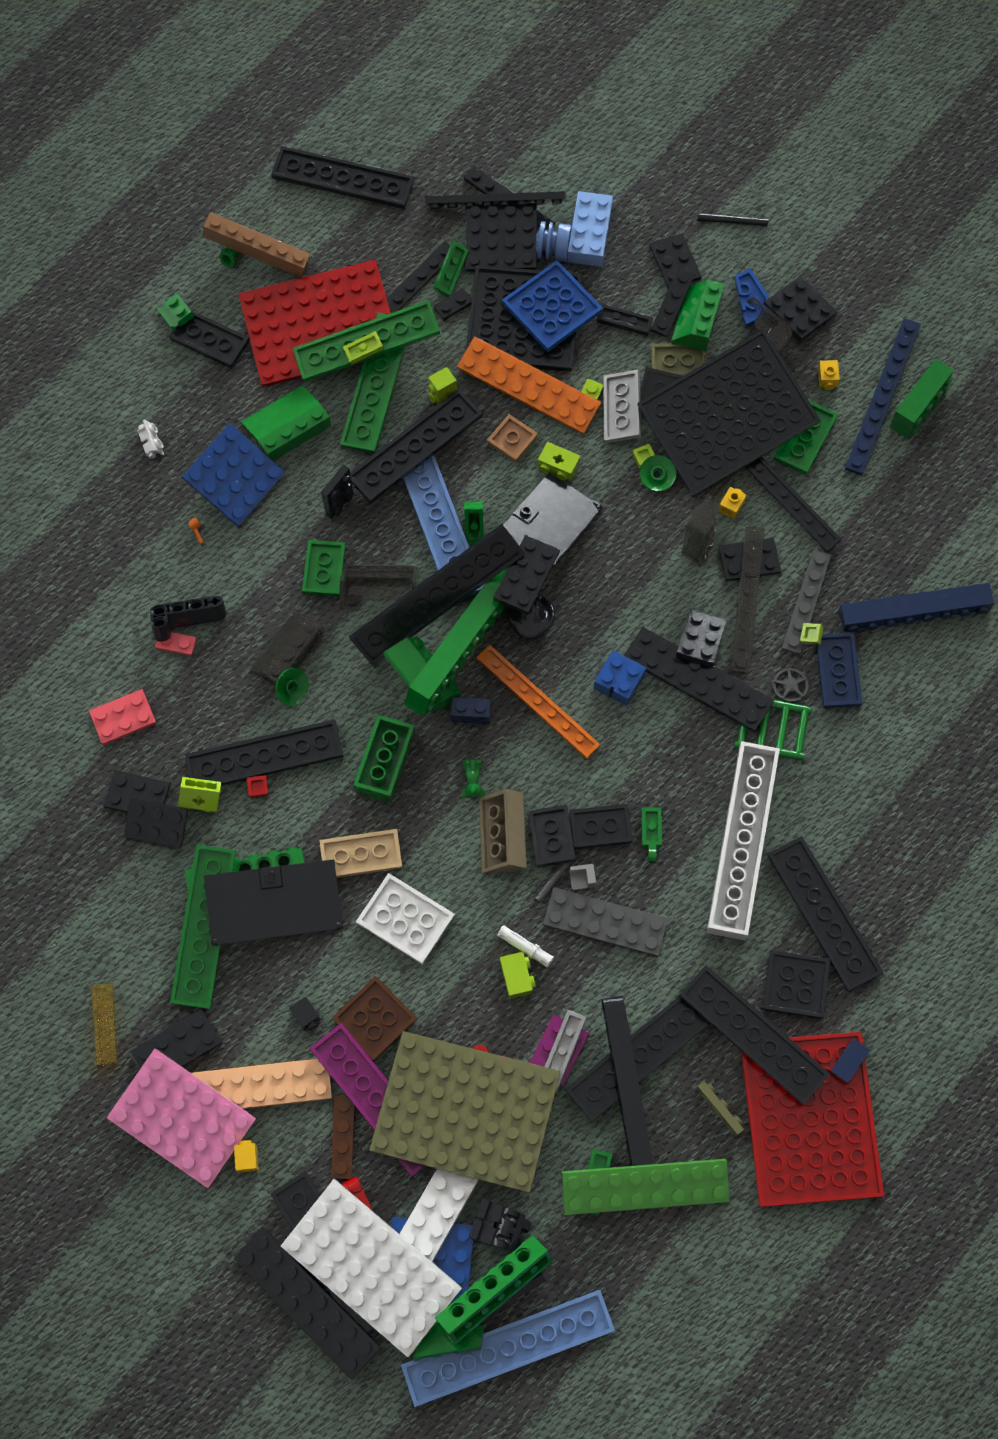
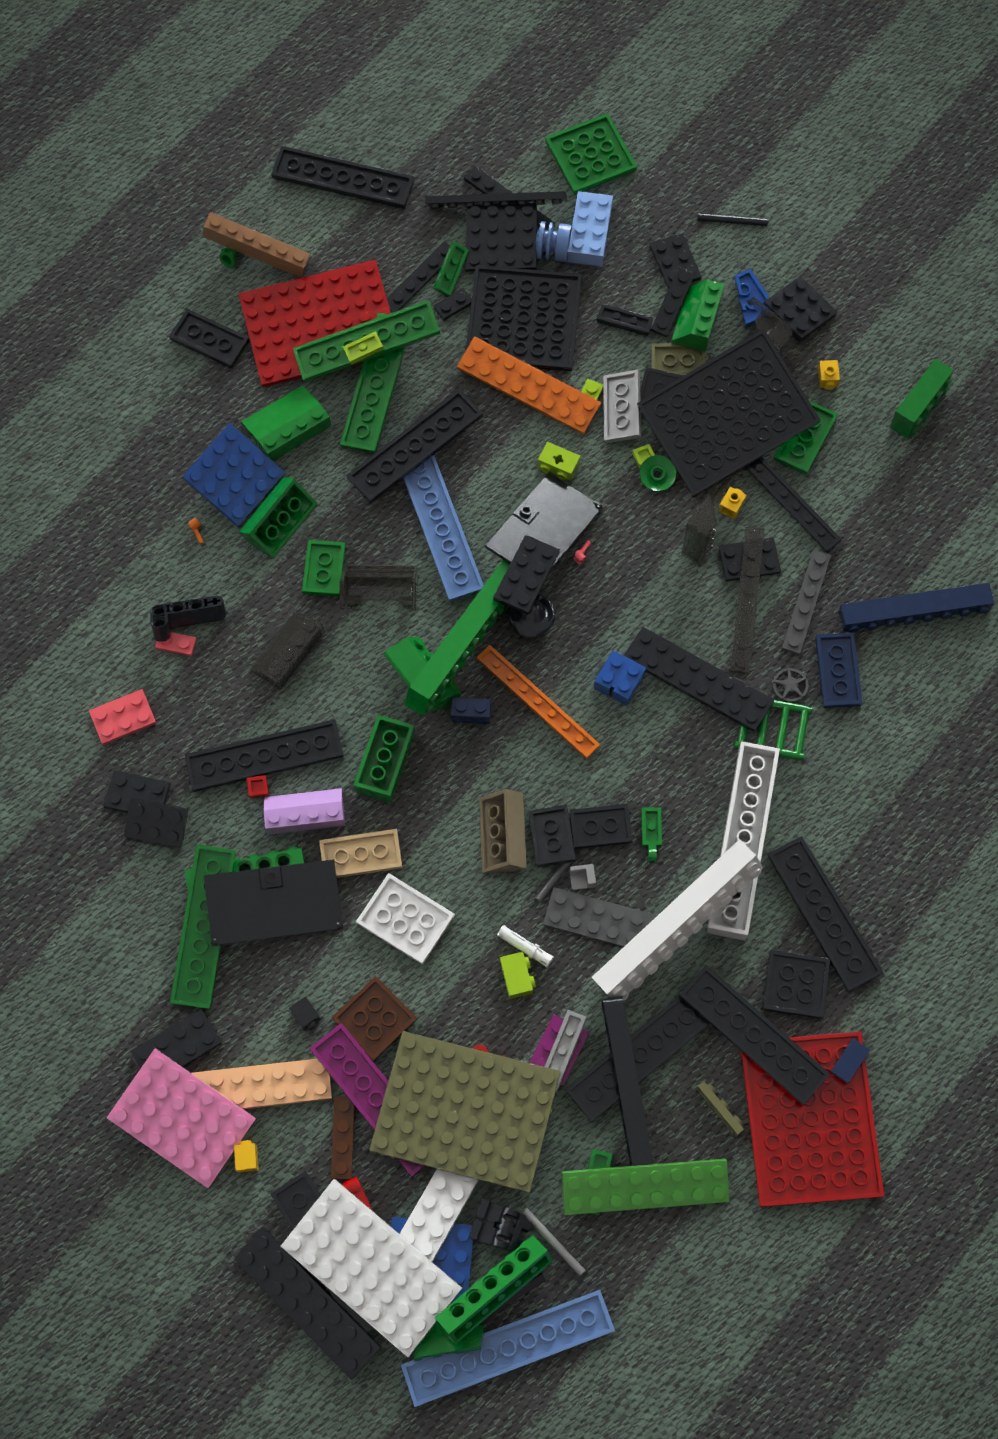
clear yellow plate [92,983,118,1066] -> none
white hinge [137,420,164,459] -> none
green plate [157,293,195,331] -> none
lime brick [178,777,221,812] -> none
green dish [276,668,309,706] -> none
black plate [321,464,354,519] -> none
black plate [349,524,525,666] -> none
lime brick [427,367,457,405] -> none
green animal [461,760,486,798] -> none
green slope [464,501,484,544] -> none
medium nougat plate [487,414,538,463] -> none
blue plate [502,260,603,352] -> none
plate [676,610,726,667] -> none
lime plate [800,623,824,644] -> none
dark blue plate [844,318,921,476] -> none
none -> green slope [239,477,318,558]
none -> lavender slope [264,788,345,835]
none -> light grey bar [522,1208,586,1276]
none -> green plate [545,113,637,195]
none -> coral hand [574,540,591,565]
none -> white brick [592,839,763,1001]

